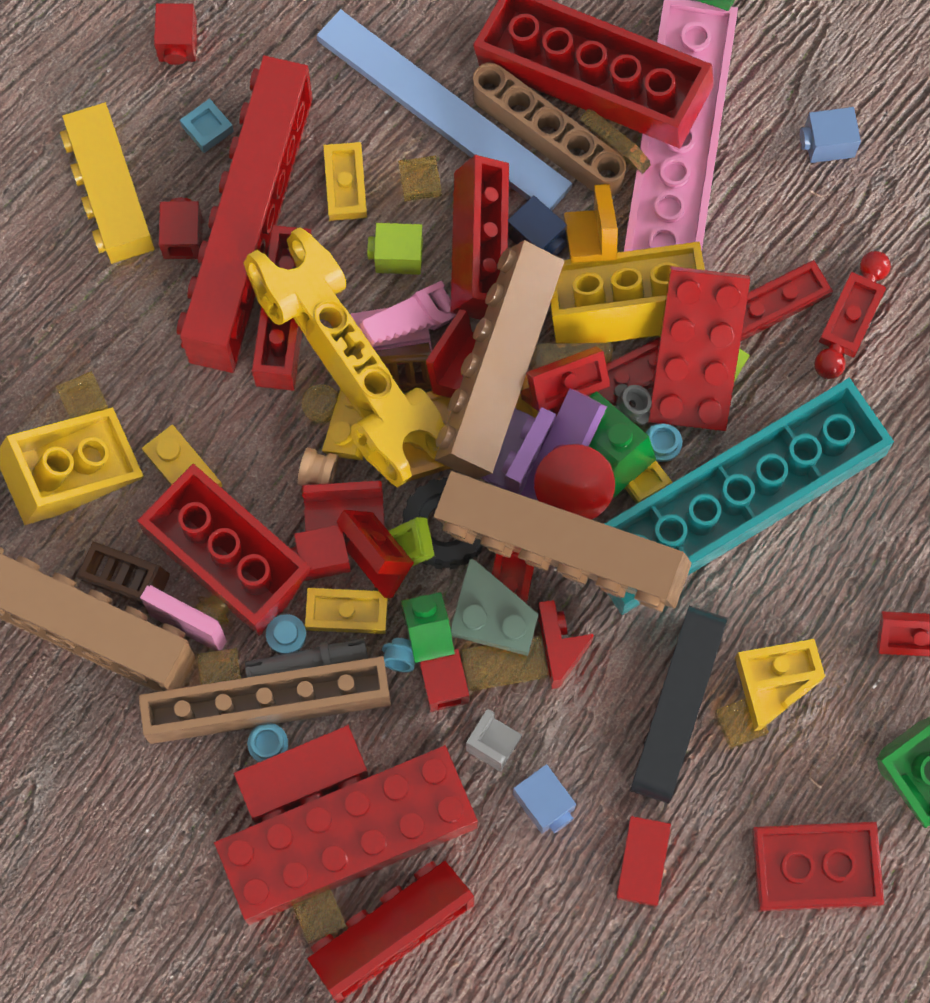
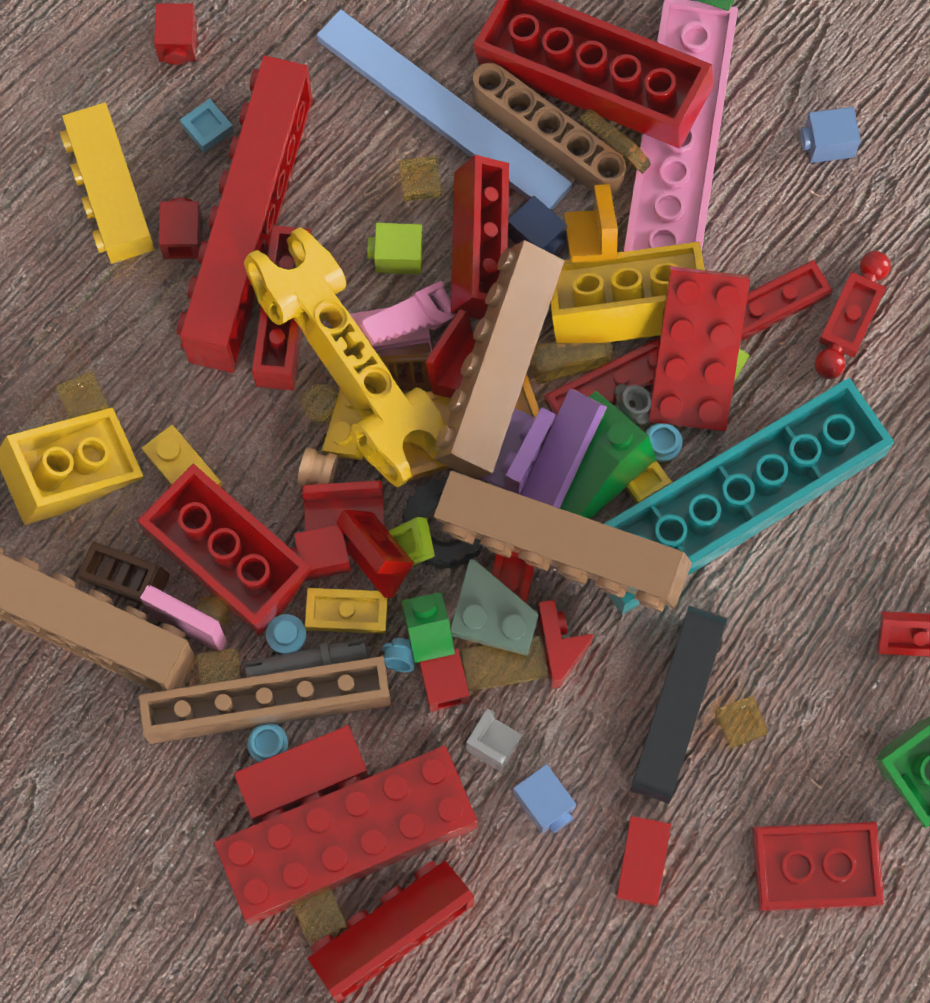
yellow plate [323,142,367,221] -> none
red panel [520,346,610,412] -> none
red dish [534,444,615,520] -> none
yellow wing [734,639,825,731] -> none

